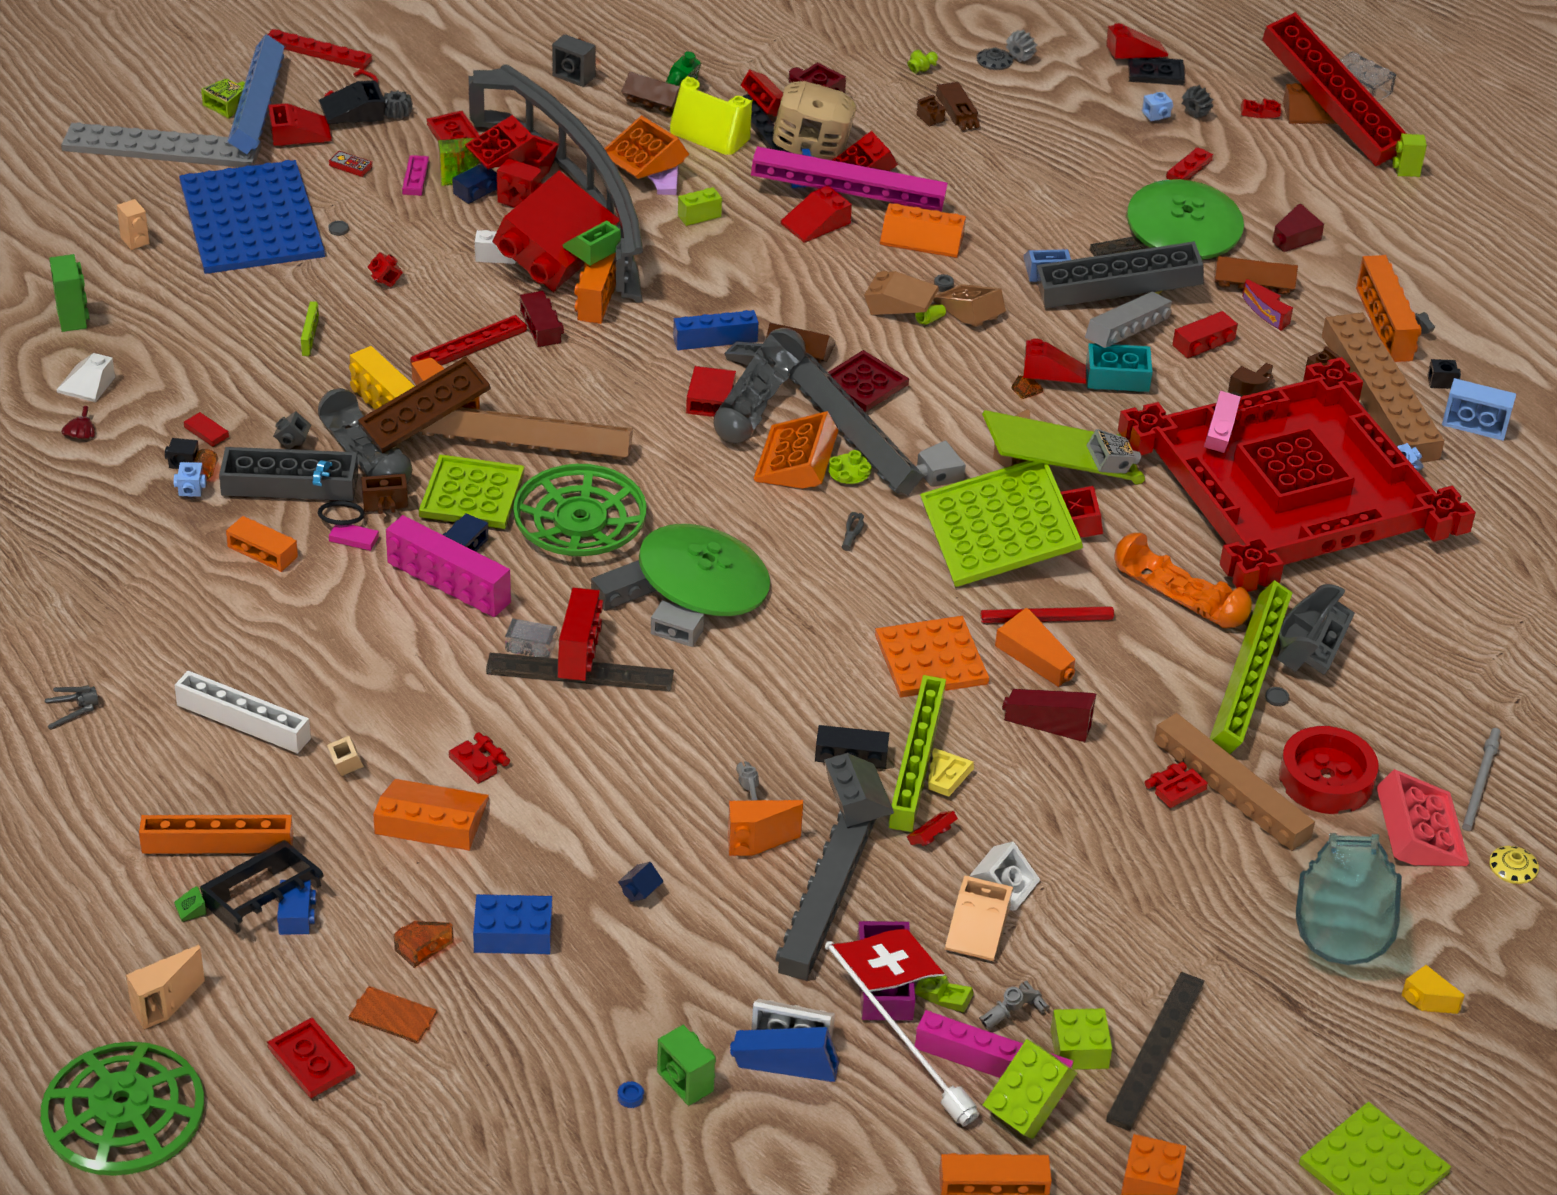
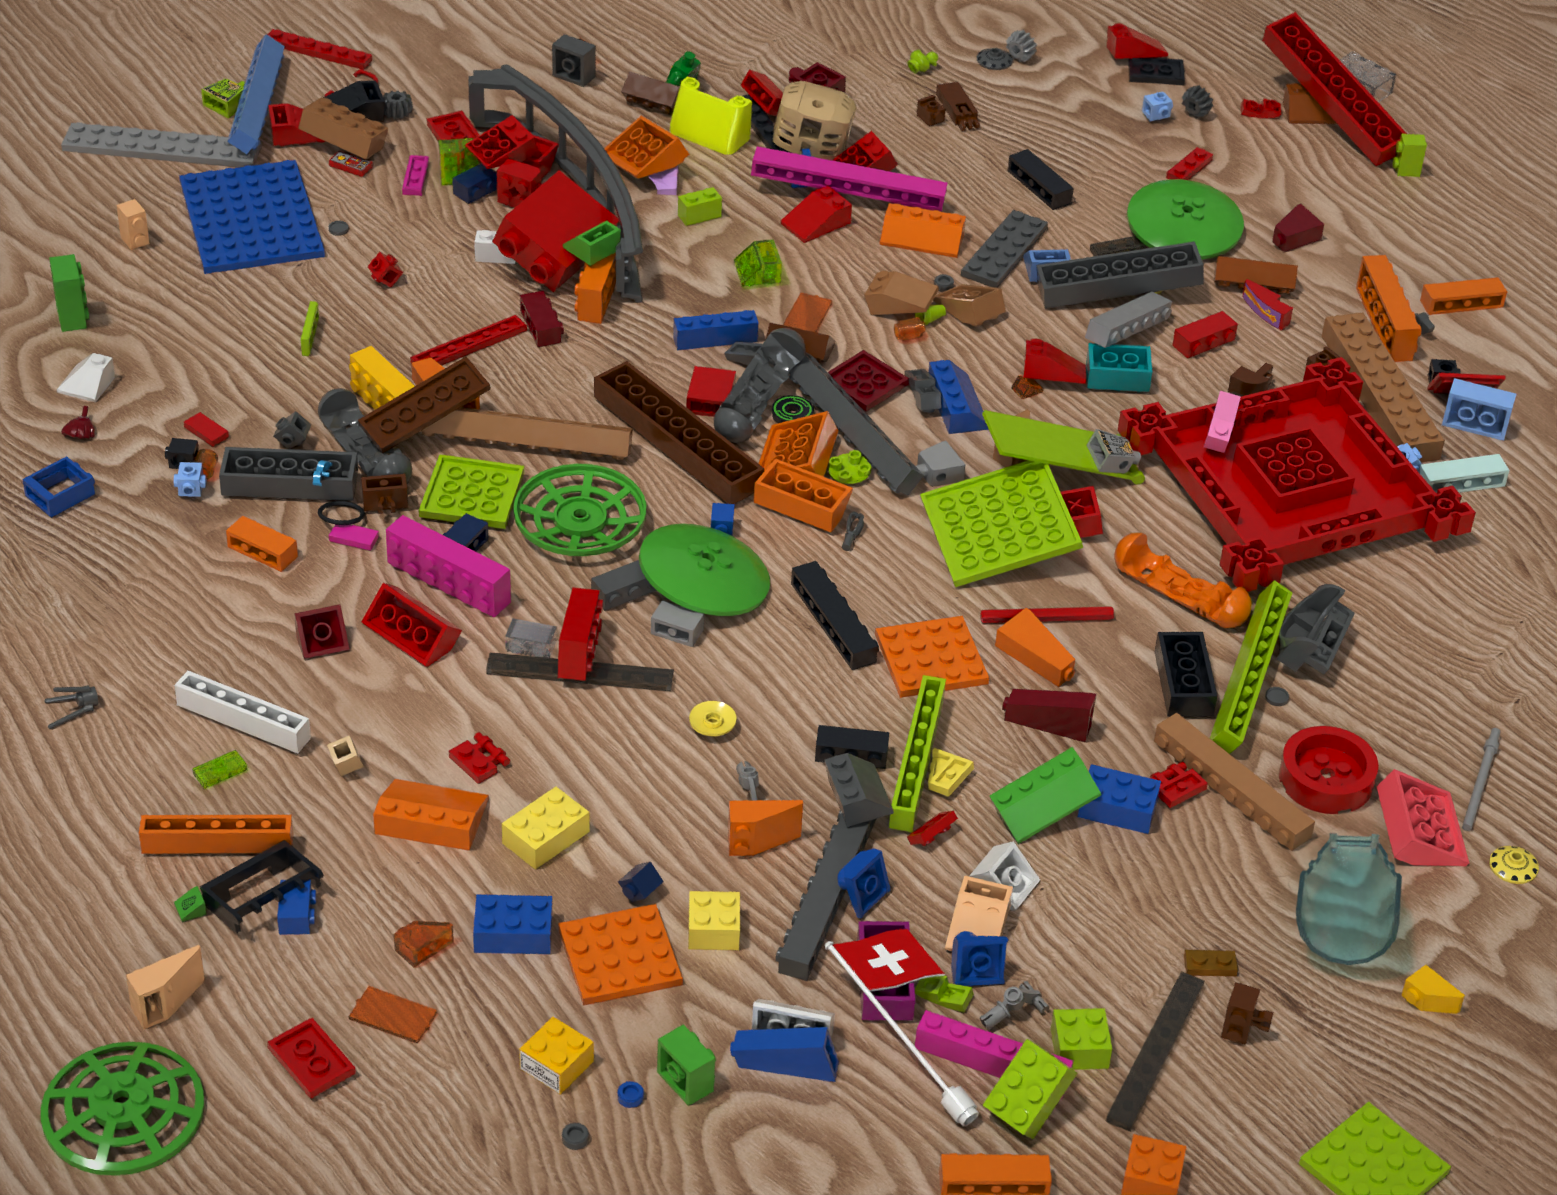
none -> blue window [22,456,95,517]
none -> clear neon green plate [192,750,248,789]
none -> dark red slope [294,604,350,659]
none -> medium nougat brick [298,98,388,159]
none -> red slope [361,582,462,667]
none -> light yellow brick [502,786,590,870]
none -> yellow brick [519,1017,594,1094]
none -> orange plate [558,904,683,1006]
none -> dark grey tile [562,1123,589,1150]
none -> reddish brown brick [594,361,764,504]
none -> light yellow brick [688,891,740,950]
none -> light yellow dish [689,701,737,736]
none -> blue brick [711,503,735,536]
none -> clear neon green slope [734,239,782,286]
none -> orange slope [754,458,853,532]
none -> black tile [772,395,814,423]
none -> clear orange piece [783,293,832,332]
none -> black brick [791,561,879,670]
none -> blue slope [837,848,891,918]
none -> clear orange brick [894,317,926,341]
none -> dark grey slope [904,369,941,413]
none -> blue slope [928,360,989,434]
none -> blue slope [951,931,1008,986]
none -> dark grey plate [961,210,1048,288]
none -> bright green slope [989,747,1102,844]
none -> black brick [1008,149,1074,210]
none -> blue brick [1078,764,1161,834]
none -> black brick [1154,632,1217,717]
none -> pearl gold plate [1184,950,1238,977]
none -> reddish brown brick [1221,982,1274,1045]
none -> light aqua brick [1418,454,1509,493]
none -> orange brick [1420,277,1507,315]
none -> red piece [1427,373,1506,394]

